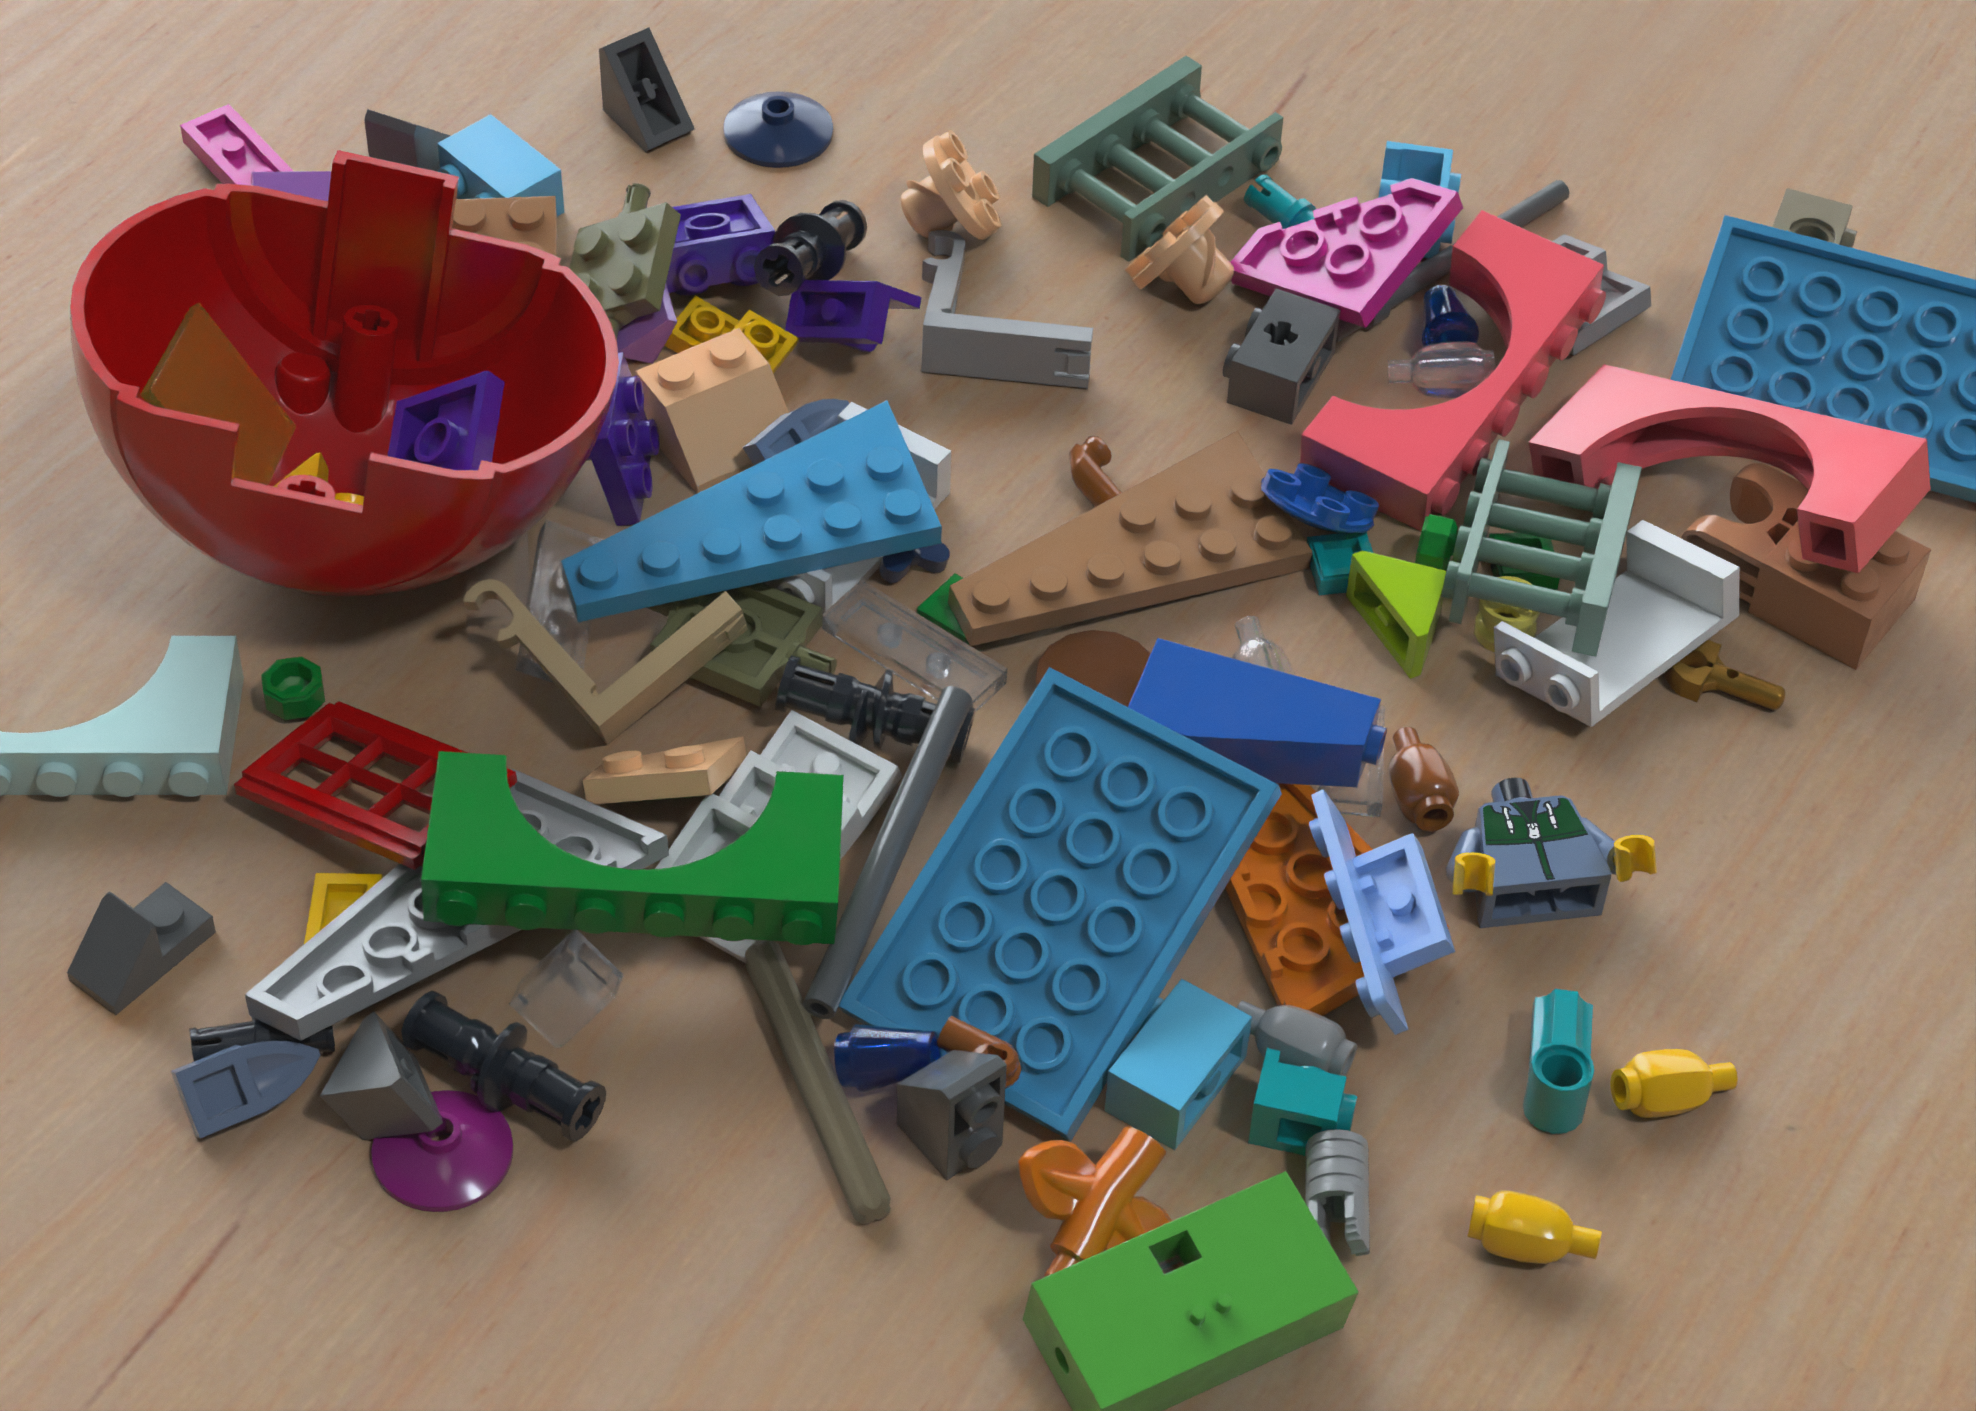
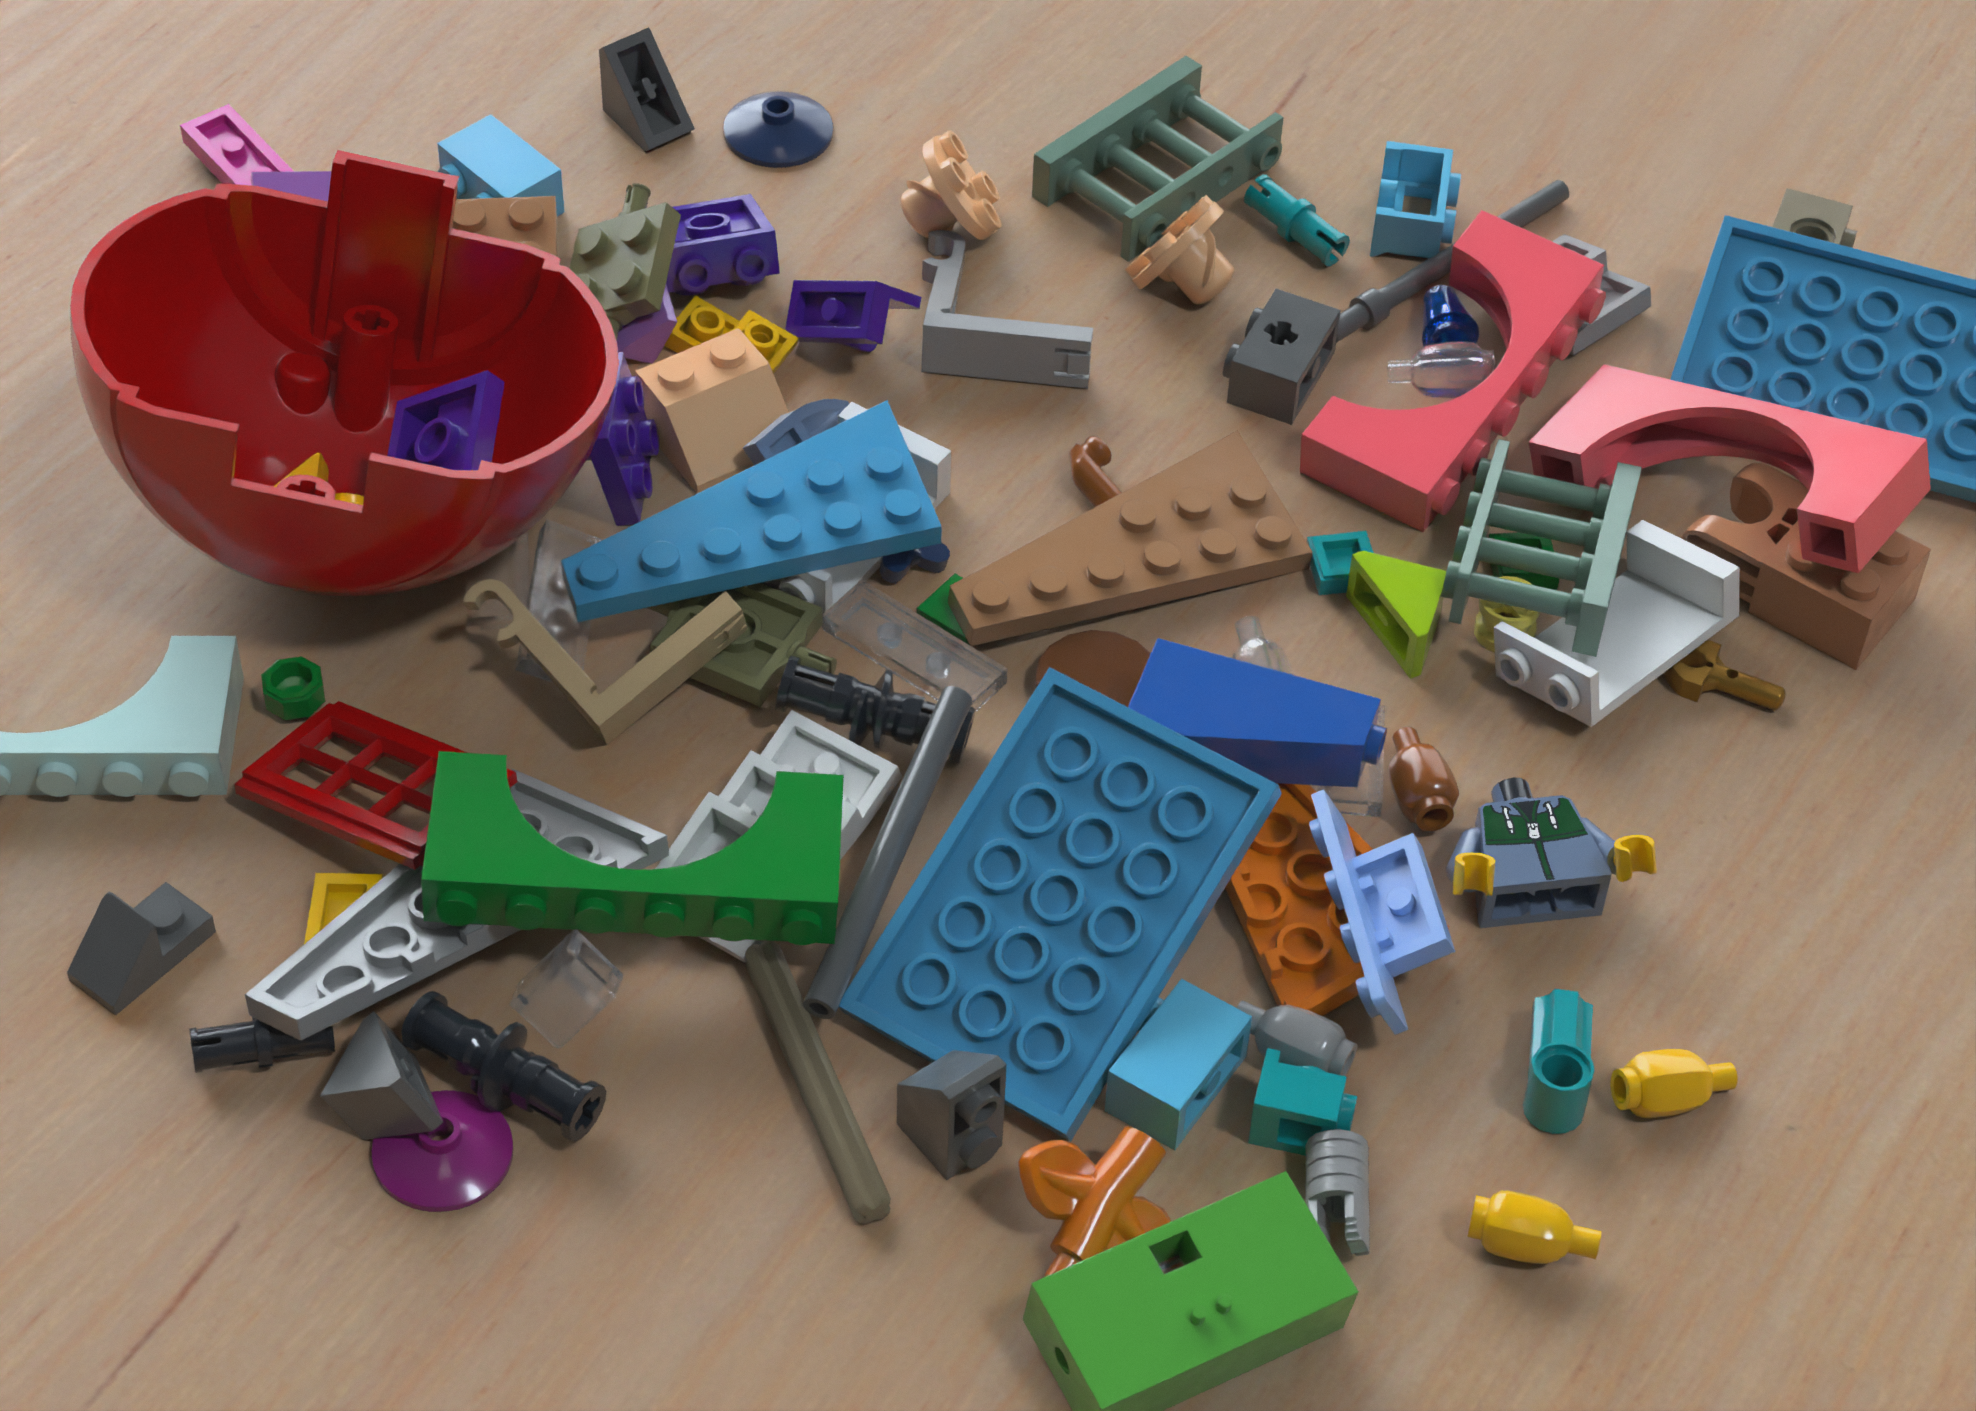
clear yellow piece [140,303,297,485] -> none
sand blue plate [171,1041,321,1138] -> none
dark grey slope [364,109,450,172] -> none
light nougat wing [583,737,747,804] -> none
black piece [754,200,867,296] -> none
clear blue cone [834,1024,942,1093] -> none
dark orange arm [937,1016,1021,1089] -> none
dark pink plate [1230,178,1463,328] -> none
blue dish [1261,463,1379,533] -> none
green tile [1415,514,1458,571] -> none

